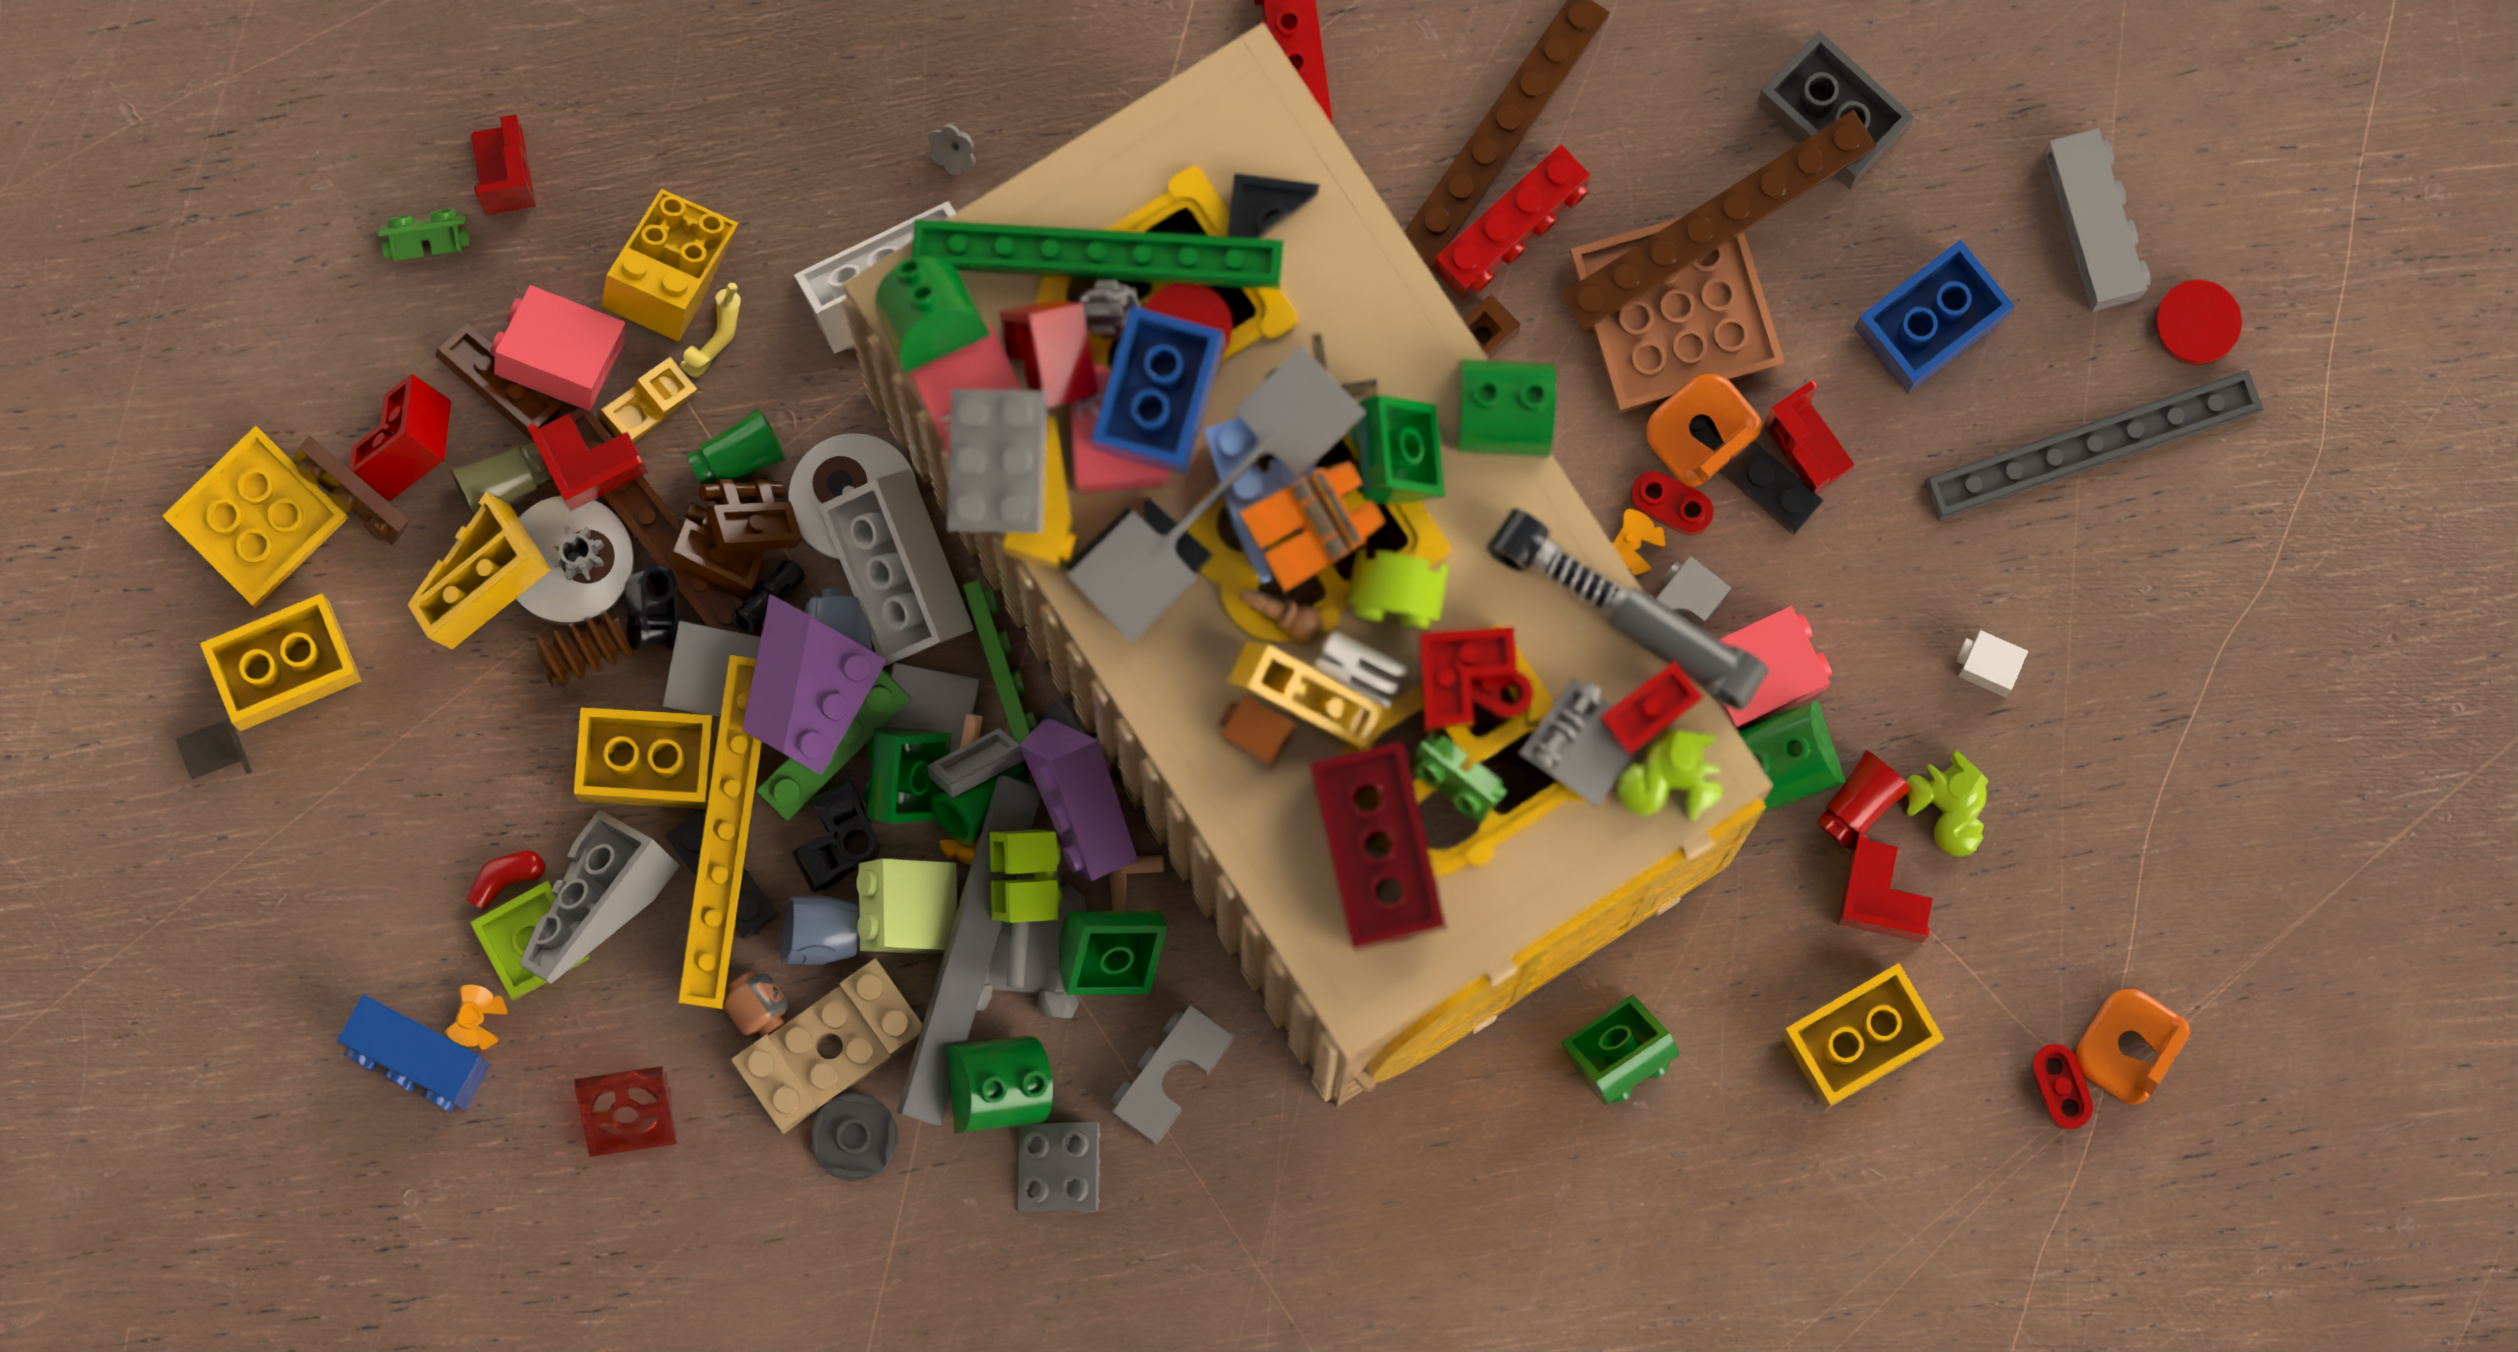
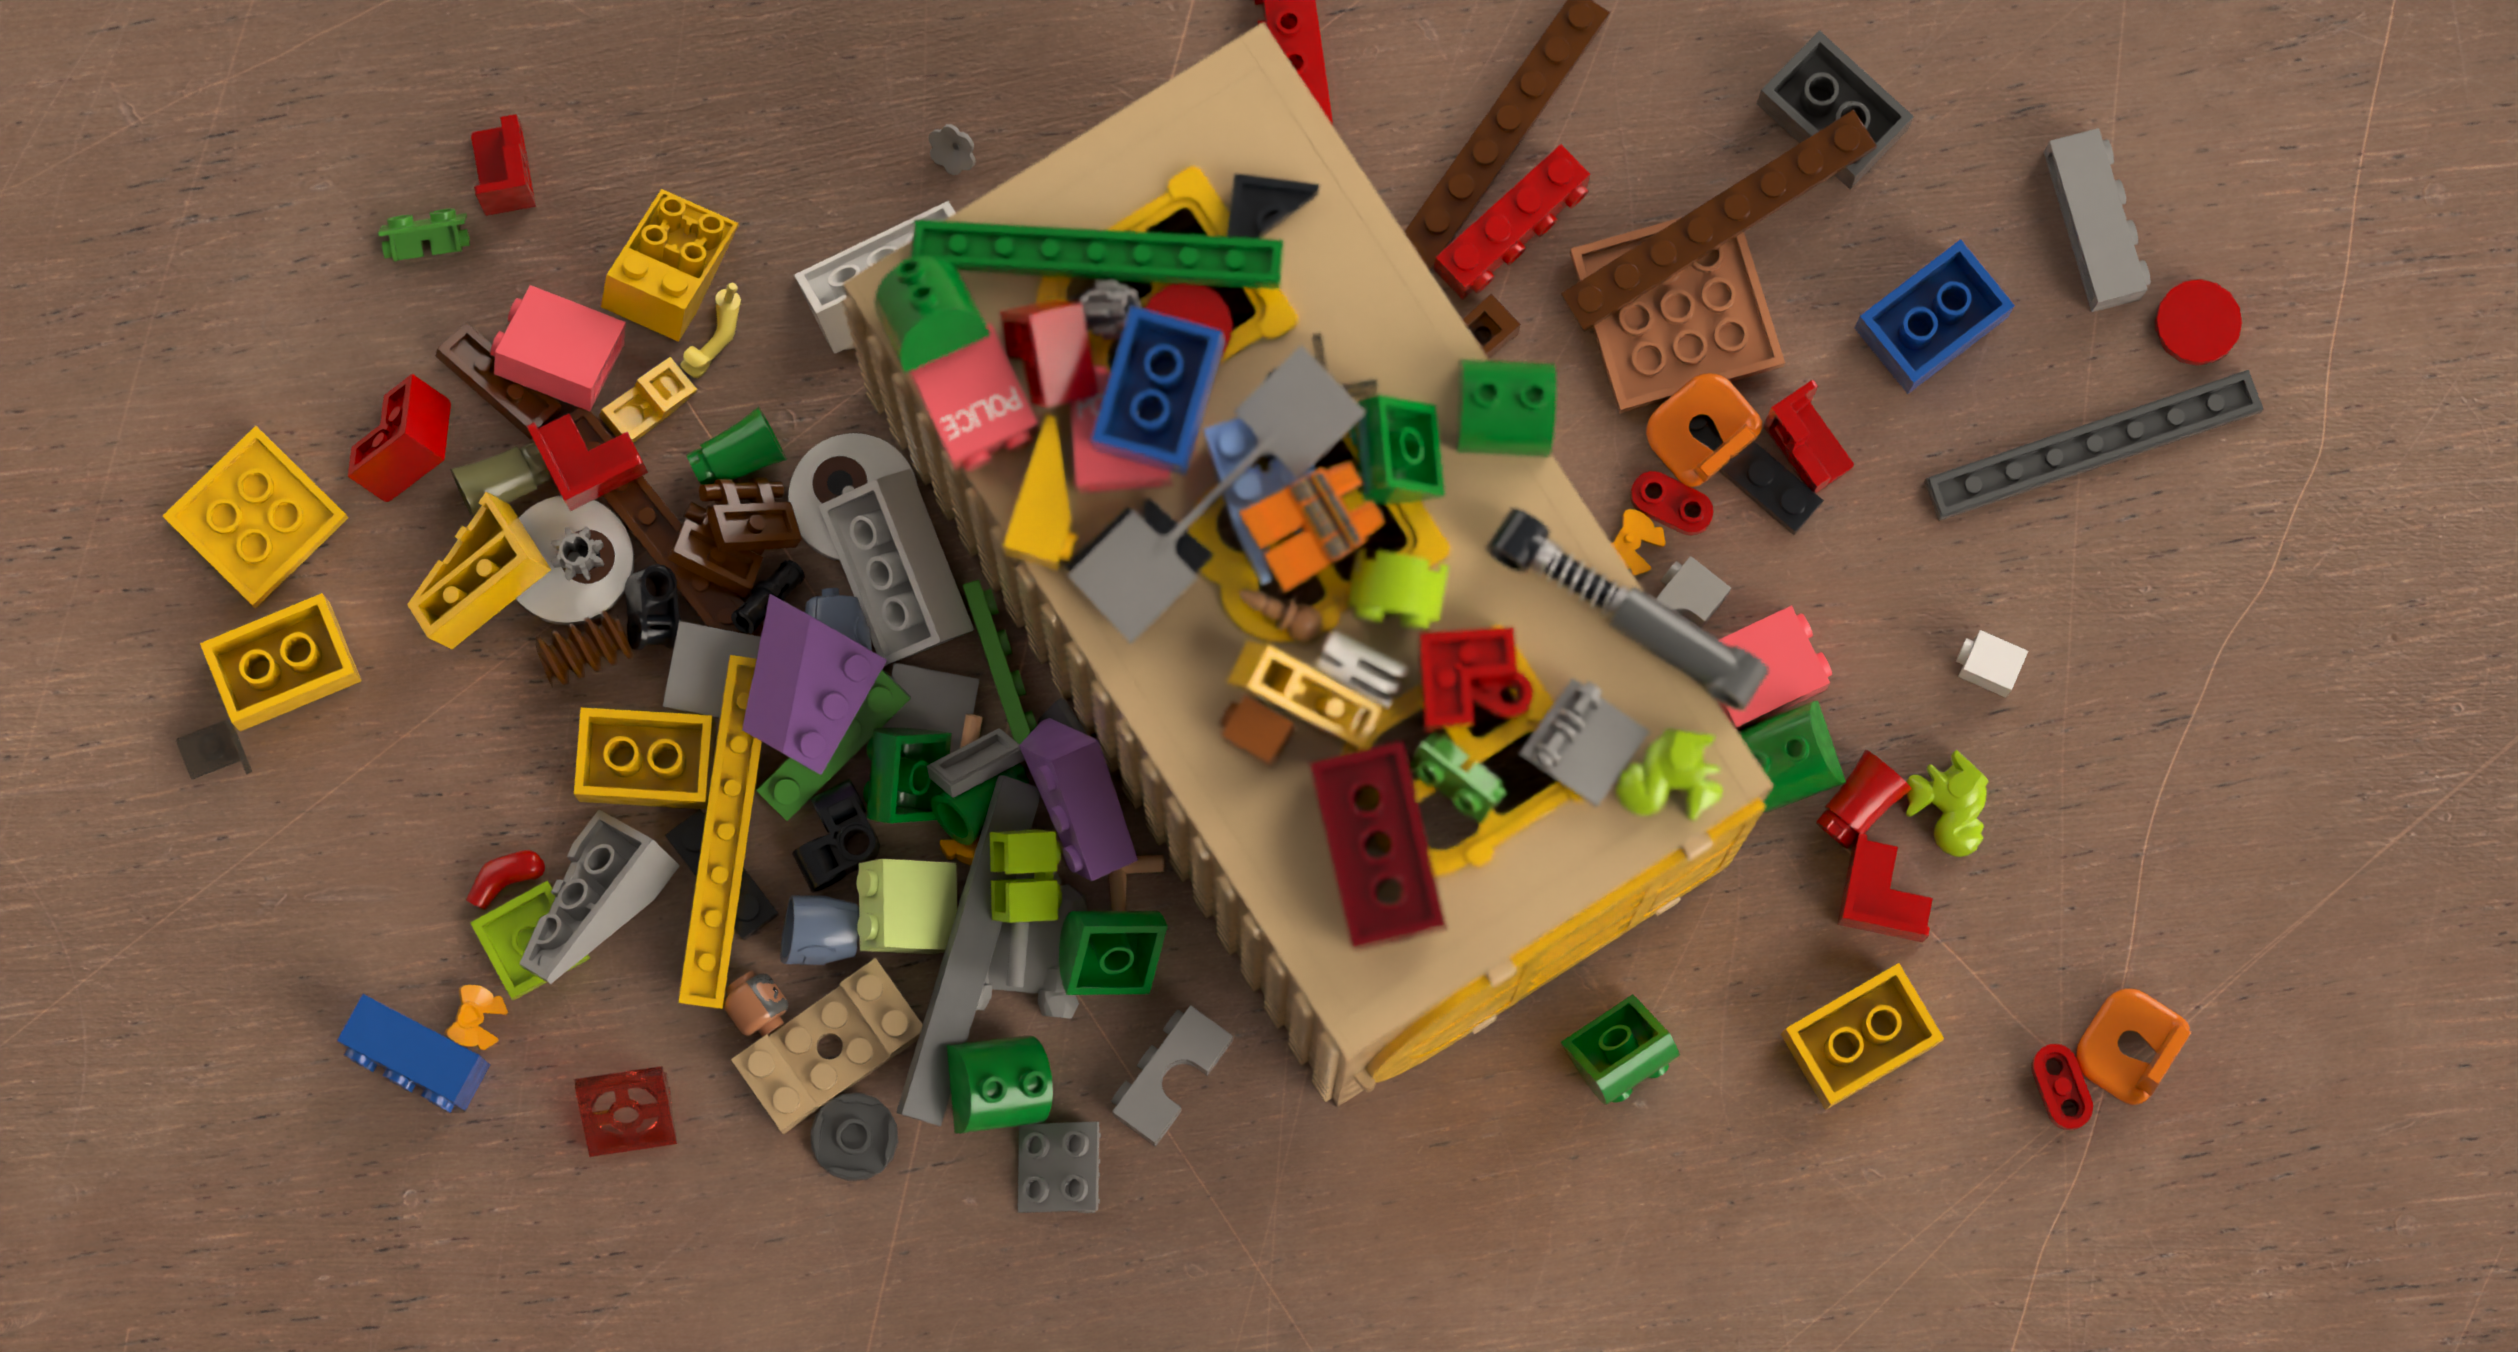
reddish brown plate [293,435,410,545] -> none
light grey plate [948,389,1047,533] -> none
red hinge [1599,661,1704,757] -> none

